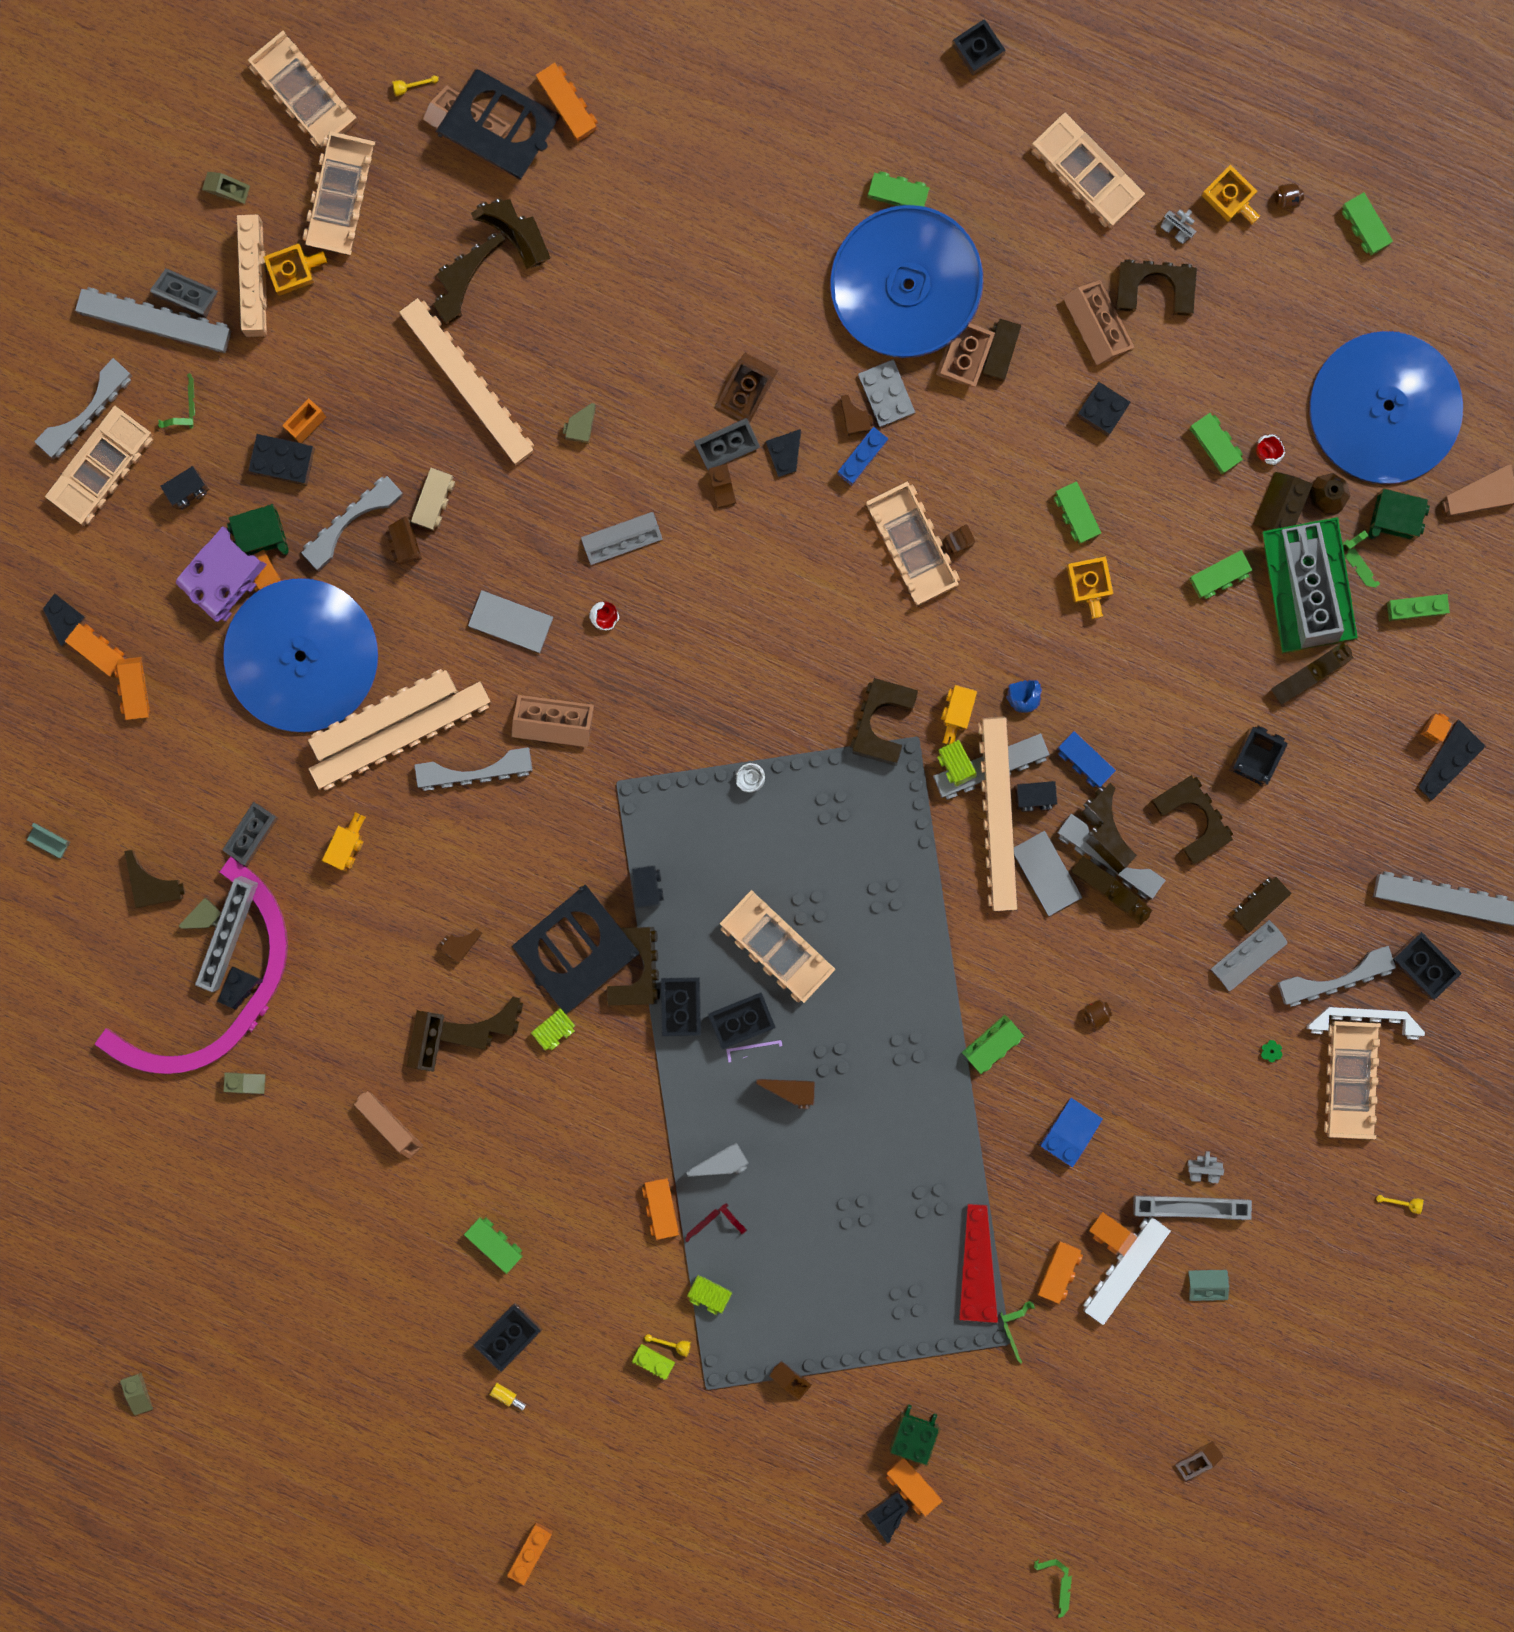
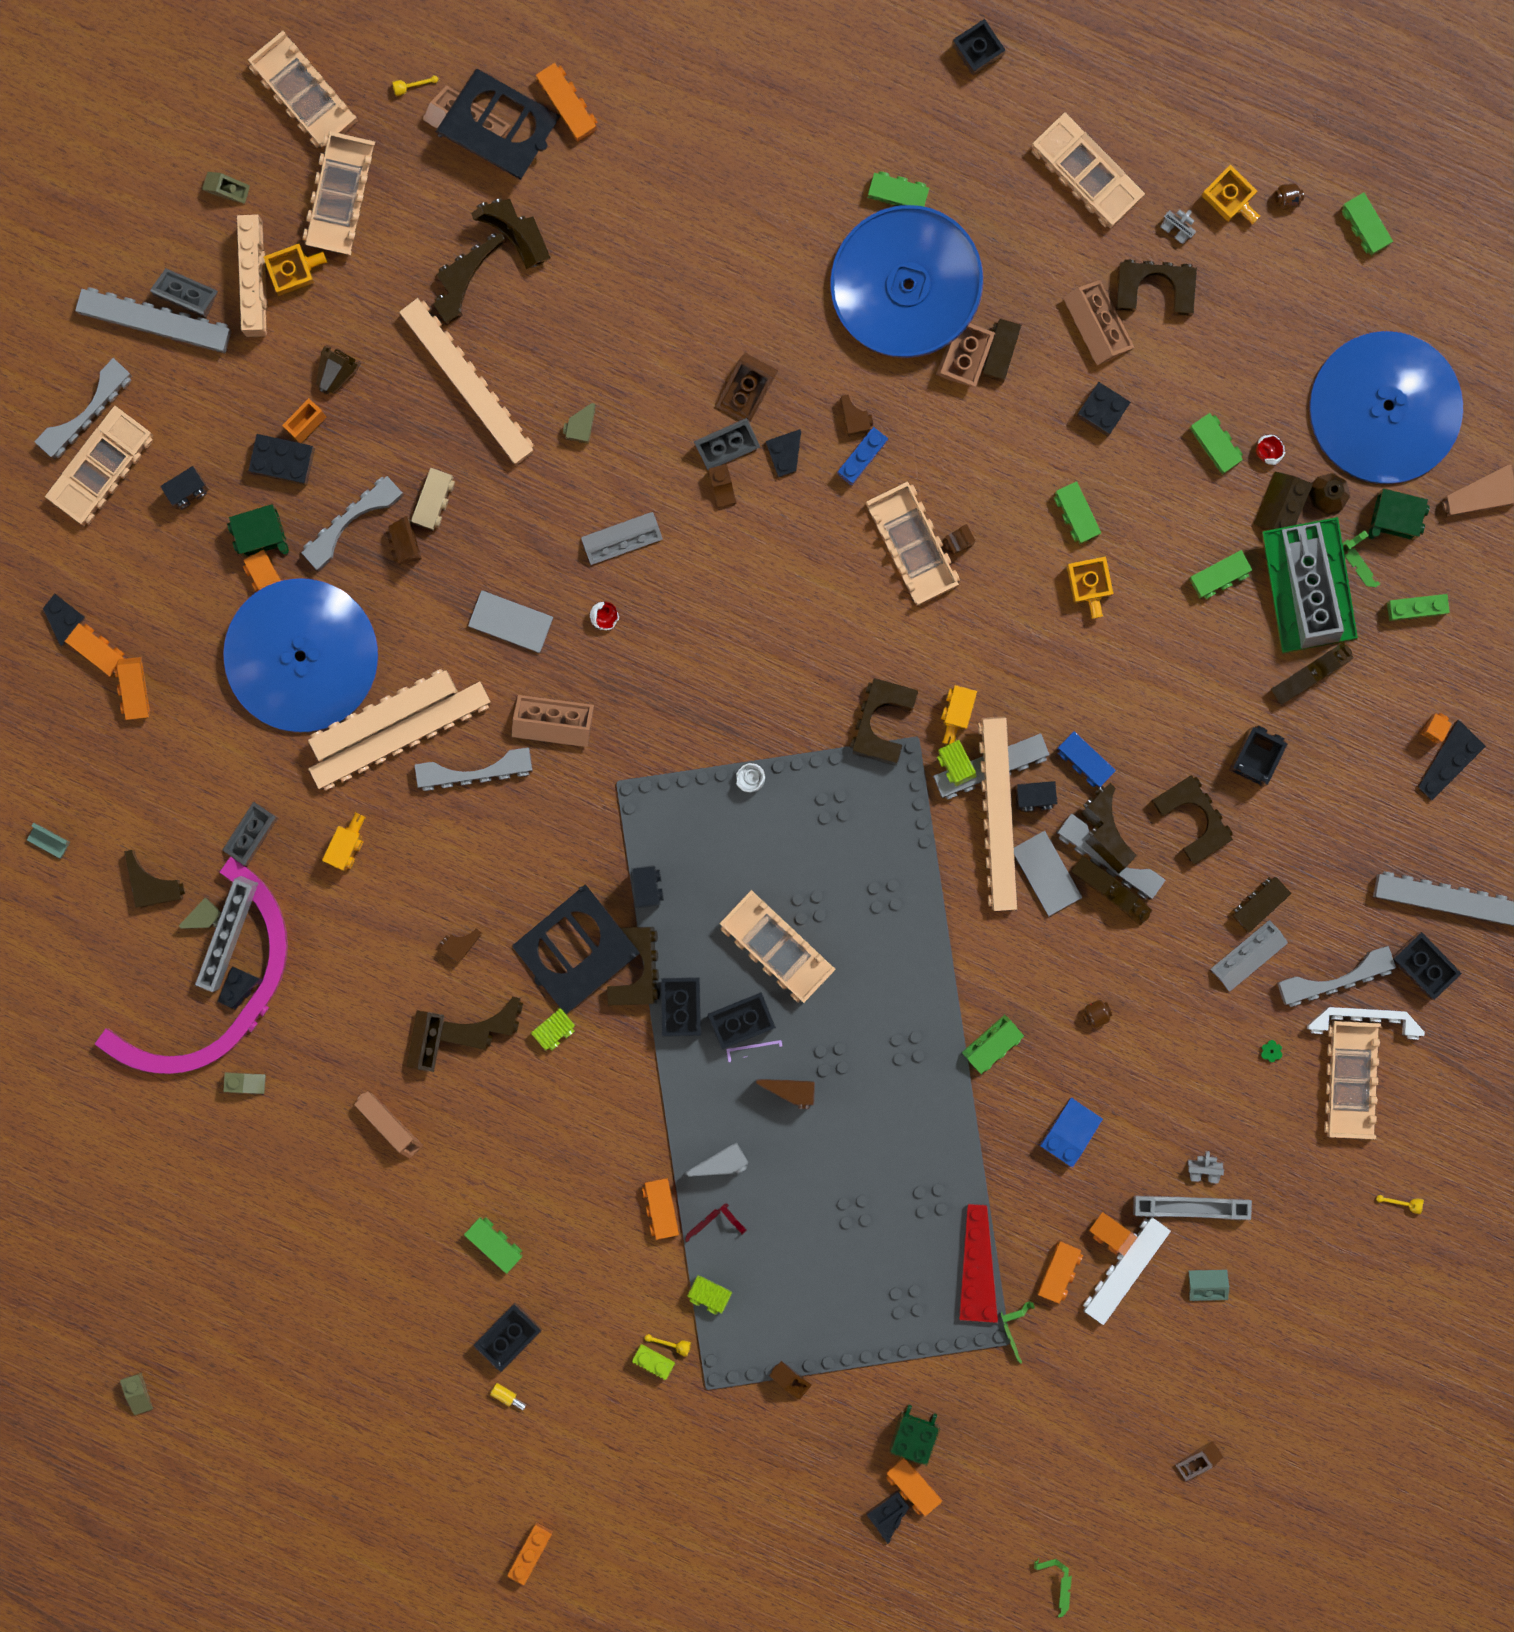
bright green piece [158,373,195,429] -> none
medium lavender piece [176,526,267,622] -> none
light grey plate [858,359,915,427] -> none
blue hair [1007,680,1042,713] -> none
none -> dark brown cone [316,345,361,394]

